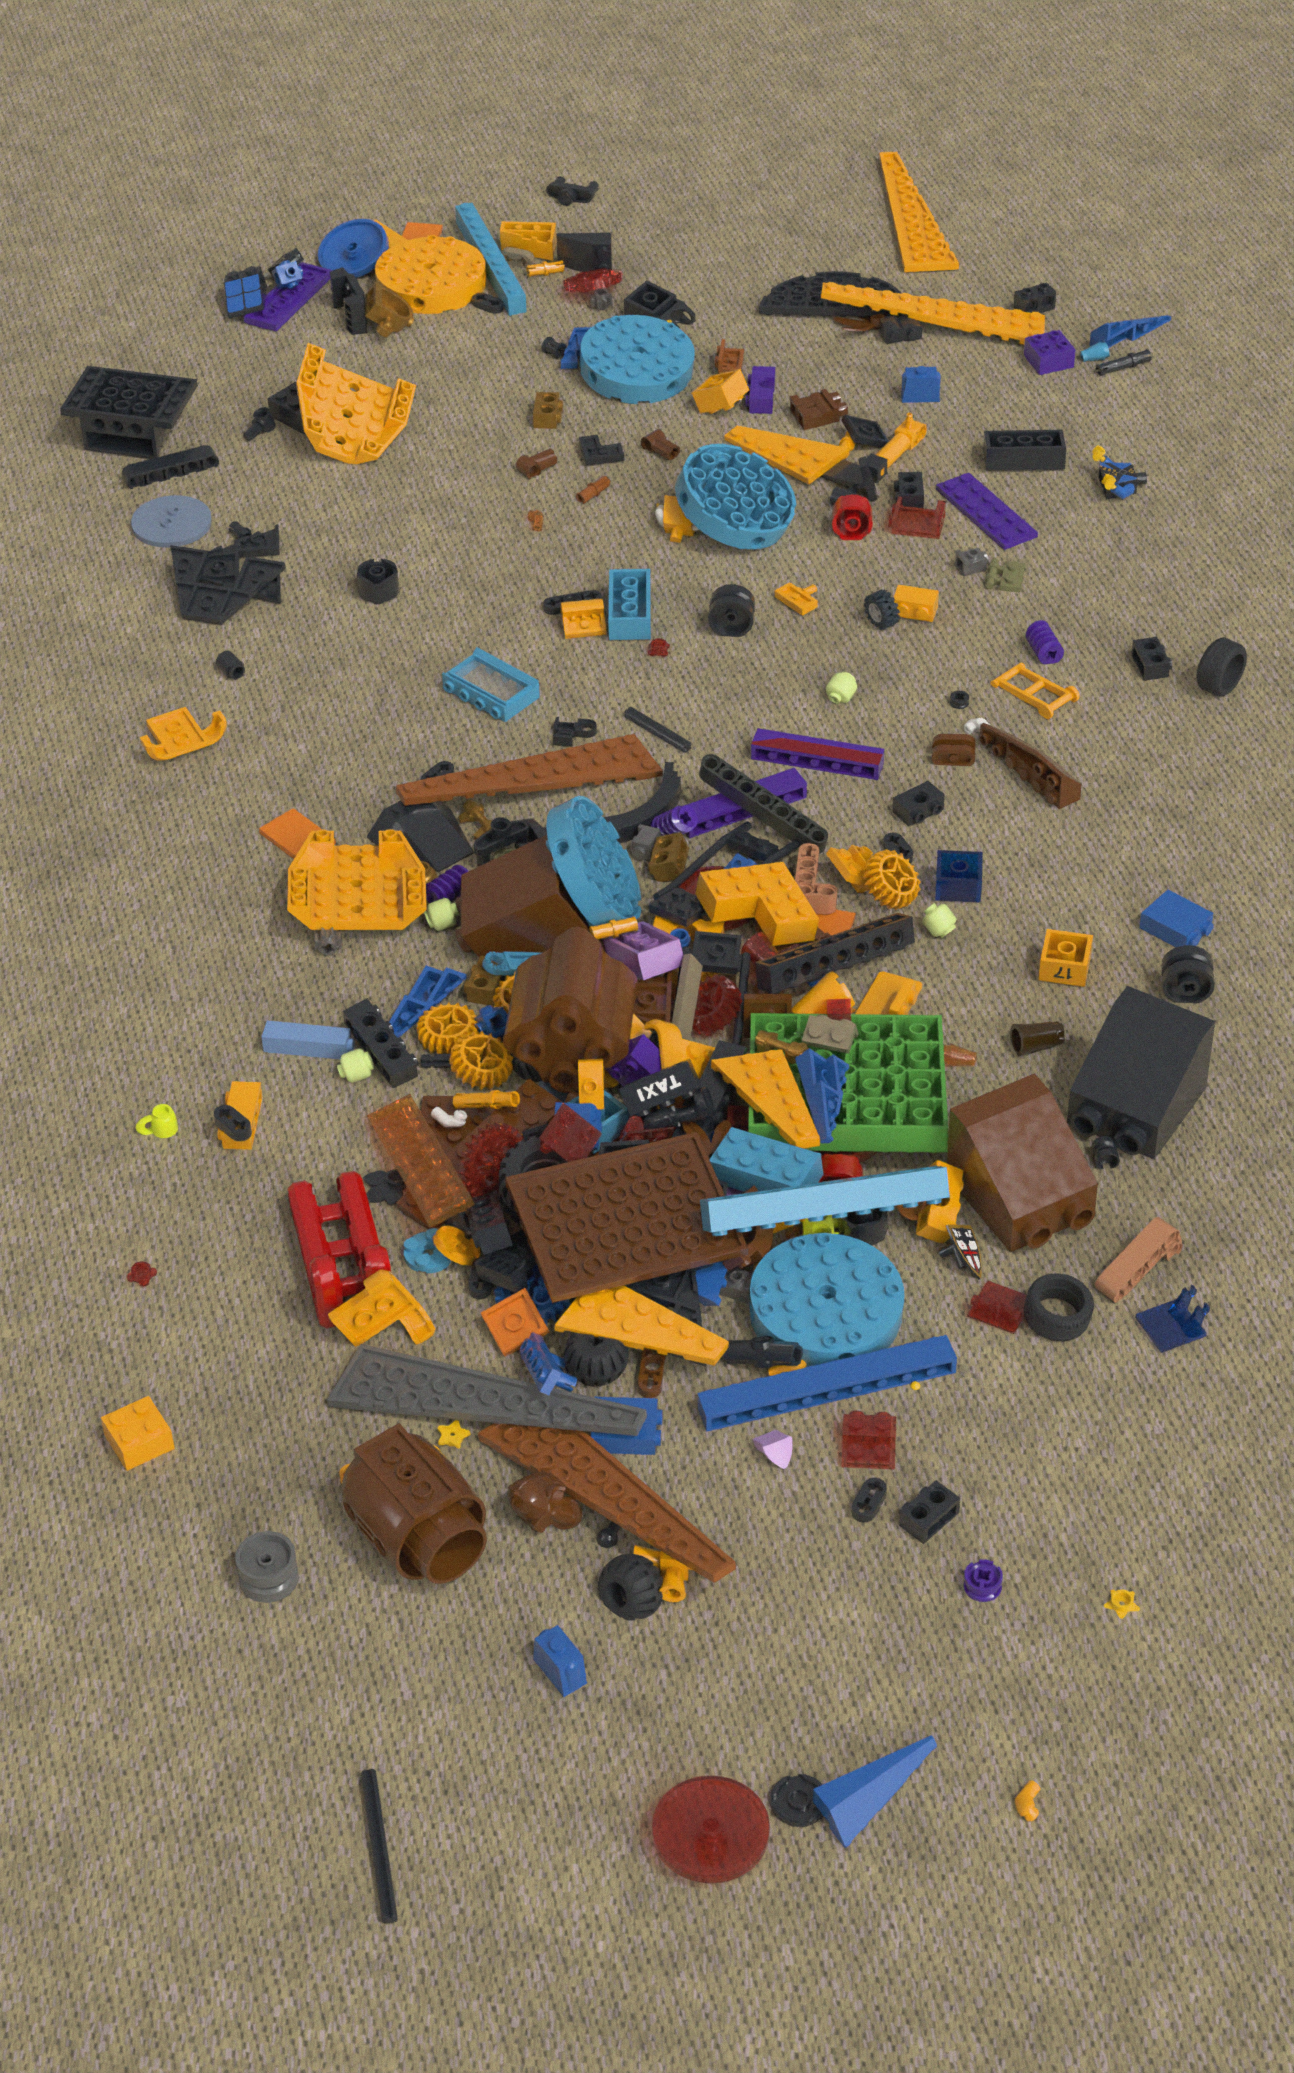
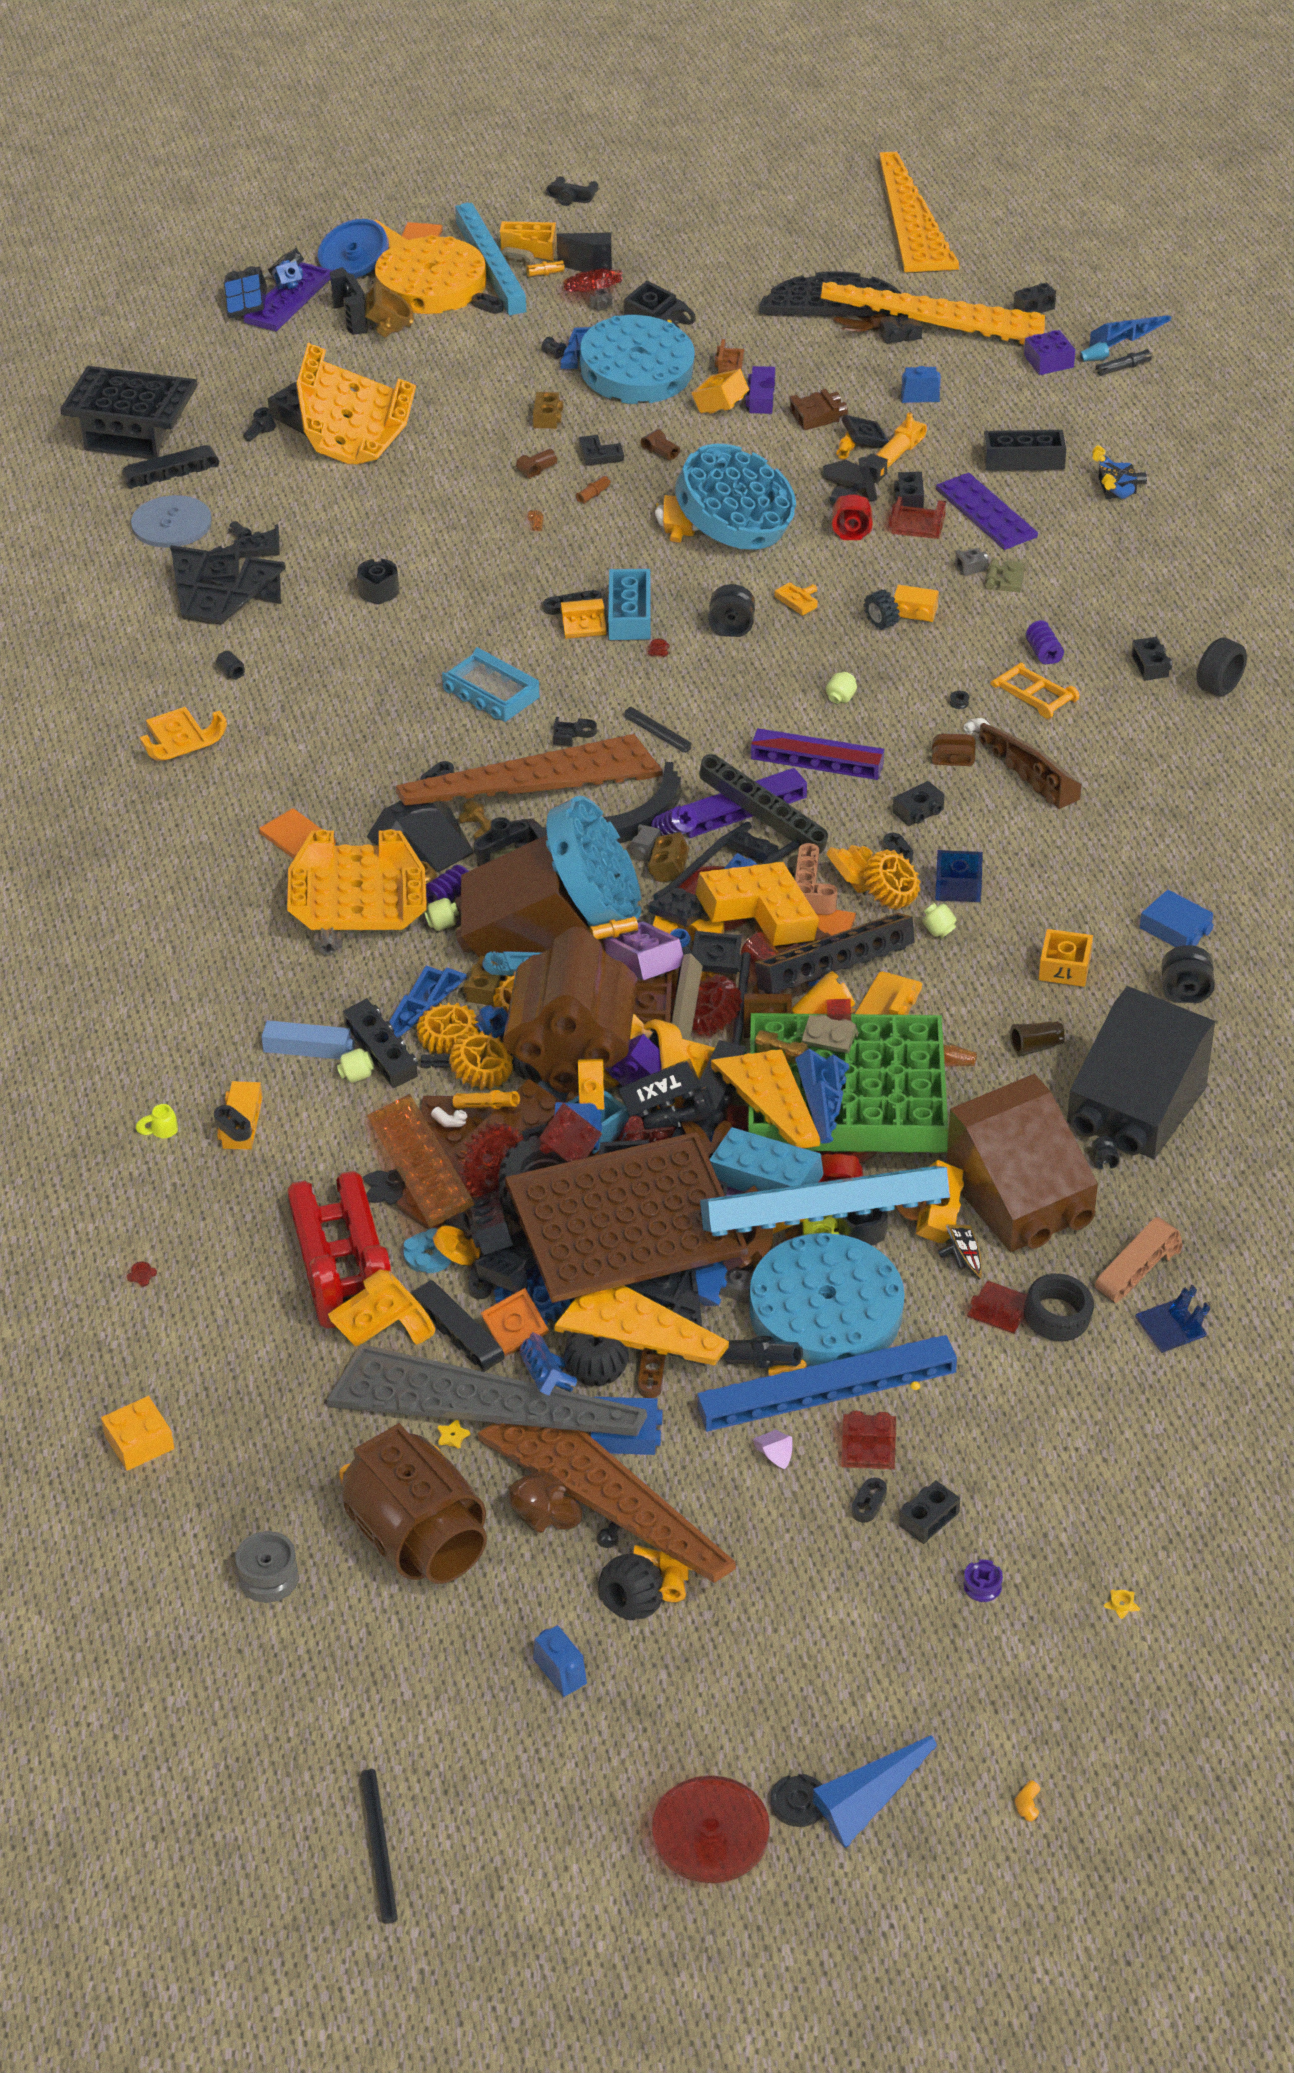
light orange wing [724,425,849,485] -> none
none -> black beam [410,1280,505,1372]

